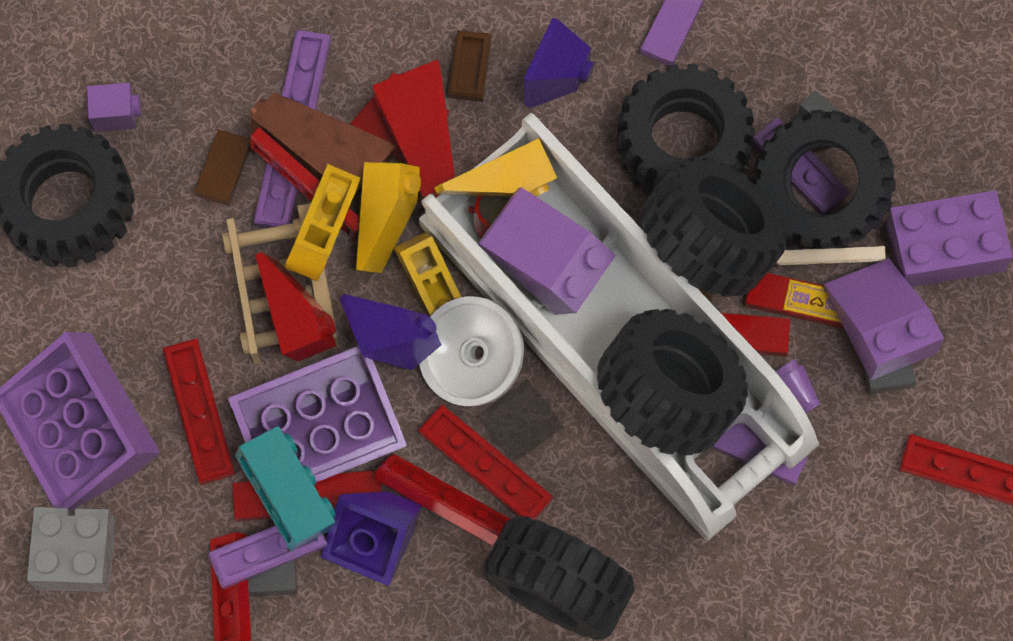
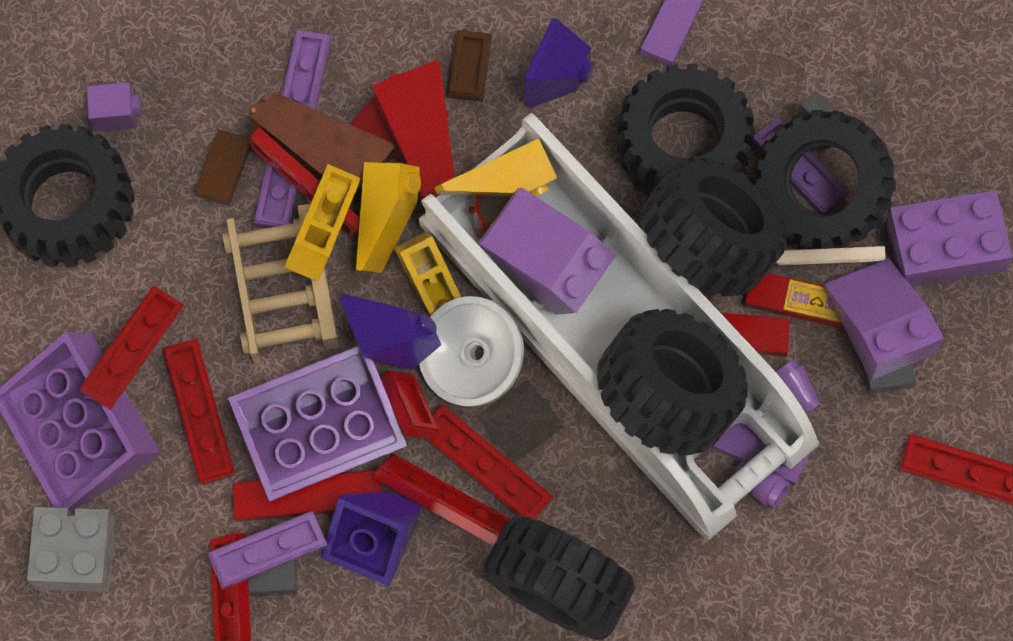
teal brick [235,426,335,552] -> none
red slope [255,252,336,362] -> none
none -> red tile [79,285,184,410]
none -> red tile [380,370,439,440]
none -> medium lavender cone [733,460,790,508]

